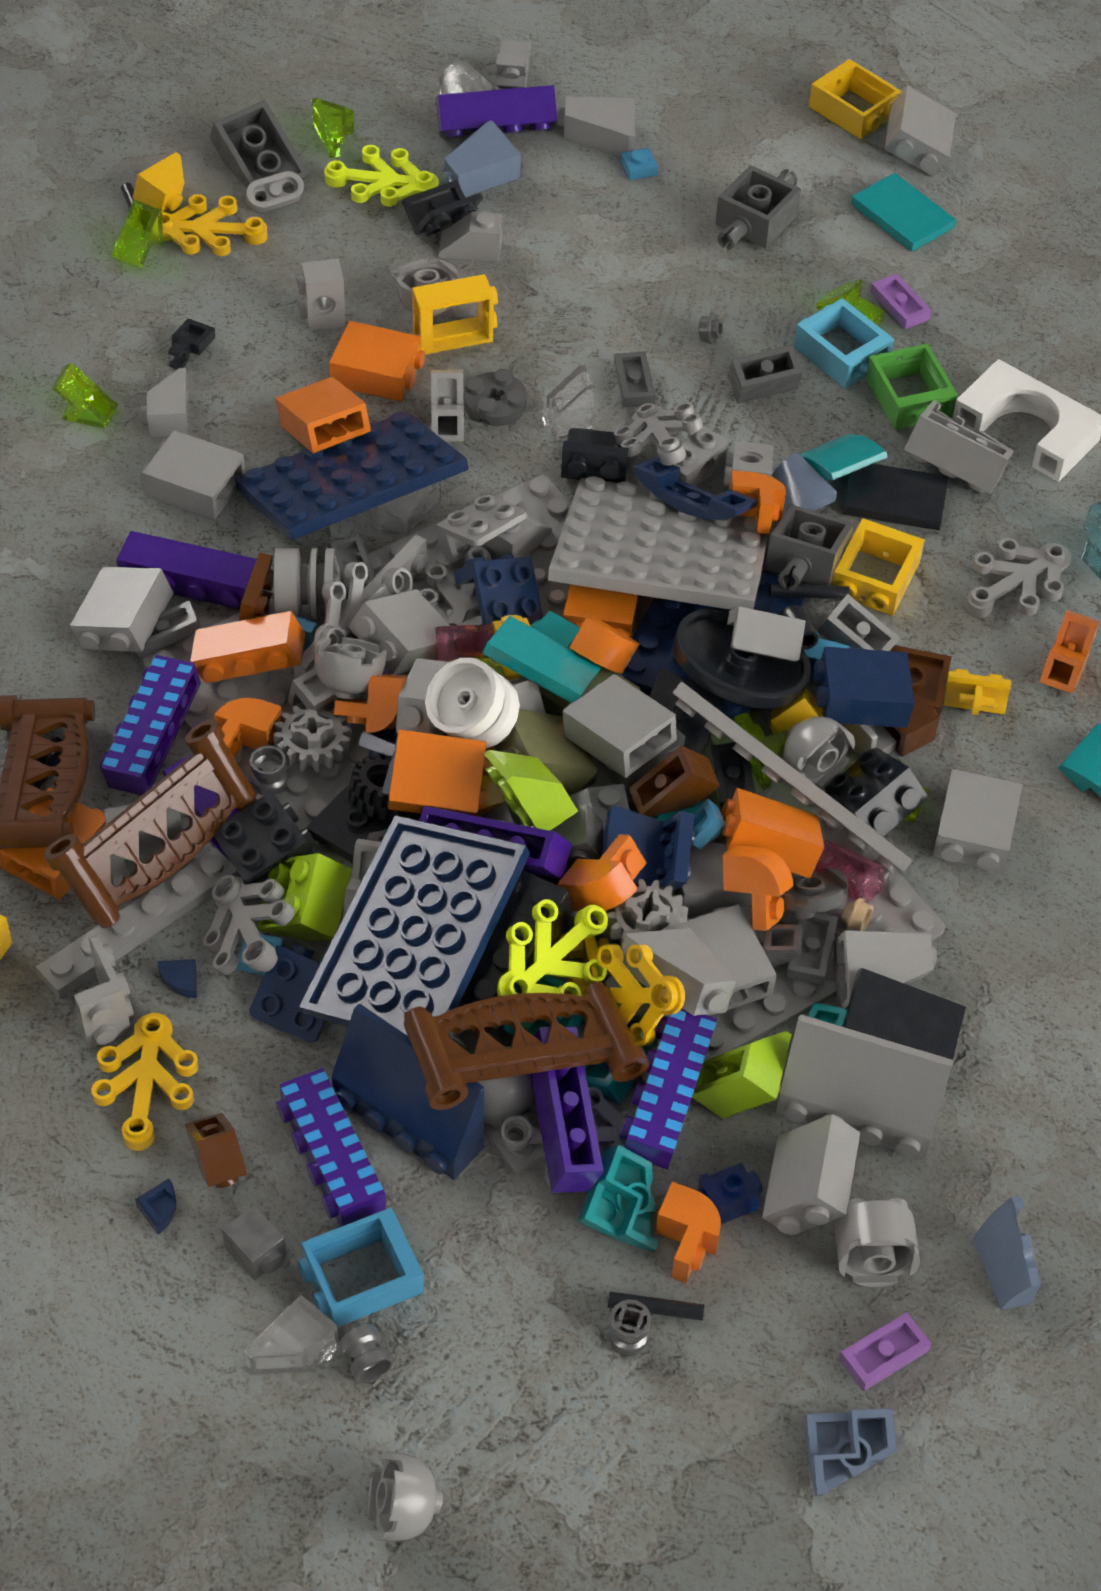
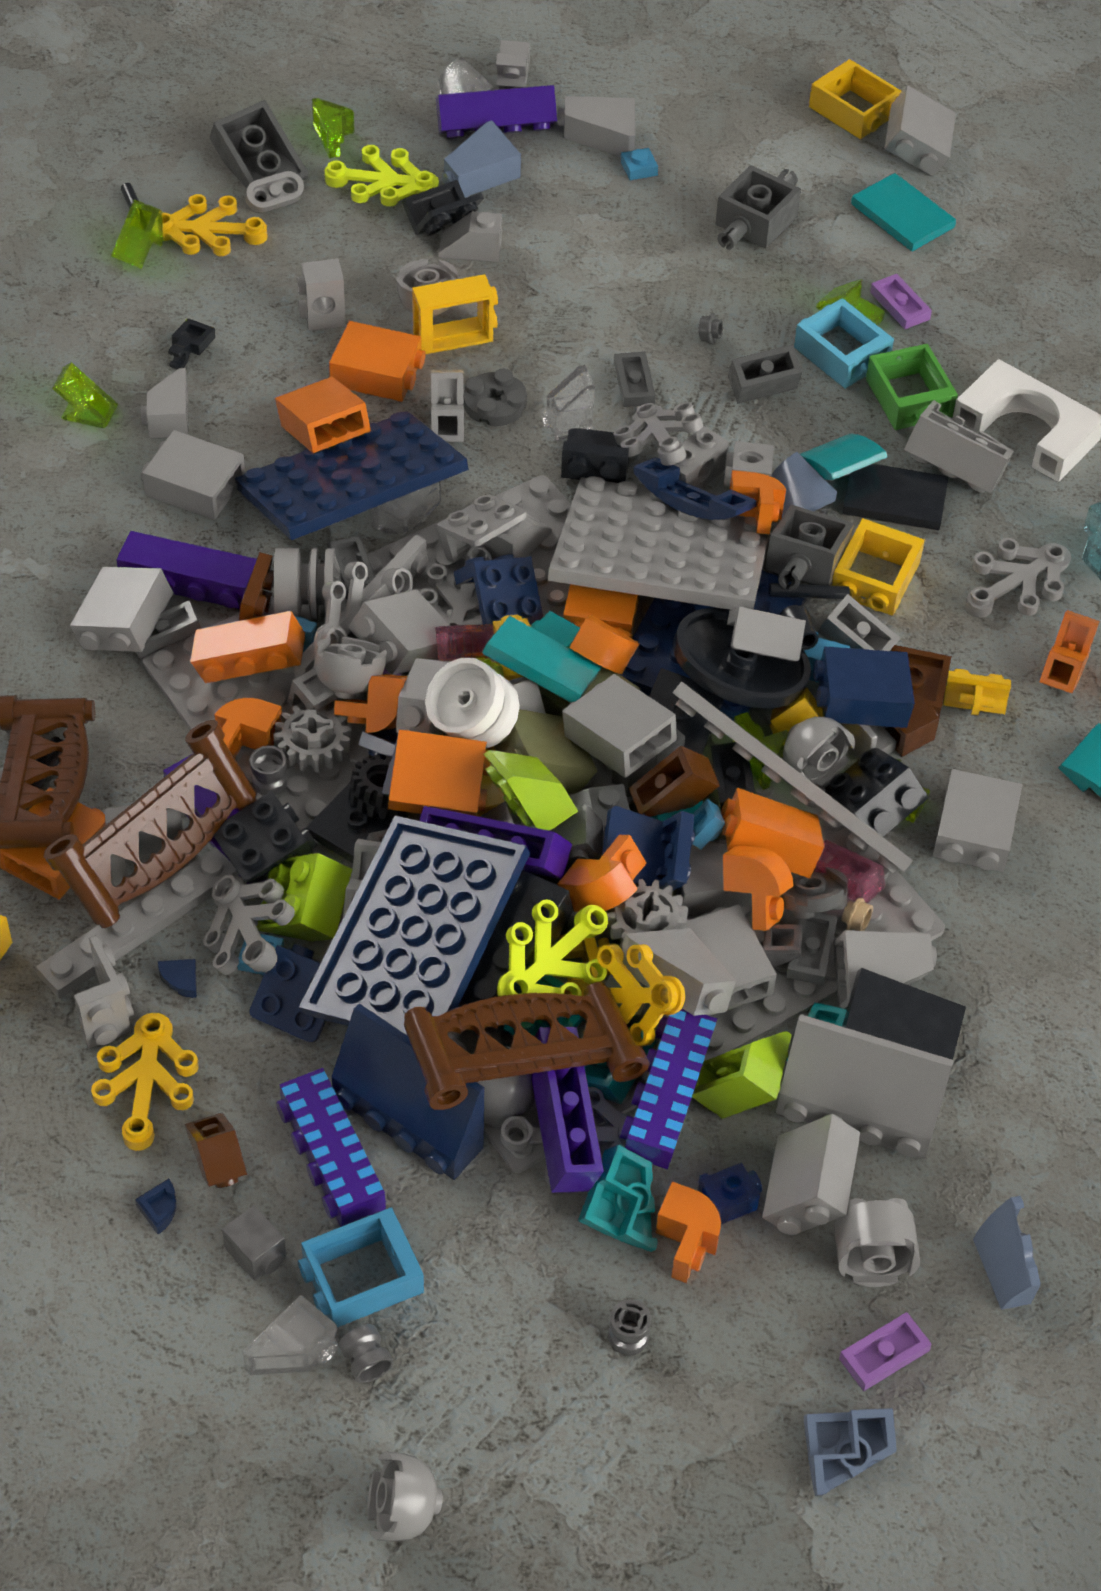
dark purple brick [100,655,201,795] -> none
yellow slope [132,152,185,215] -> none
black piece [607,1291,705,1321] -> none

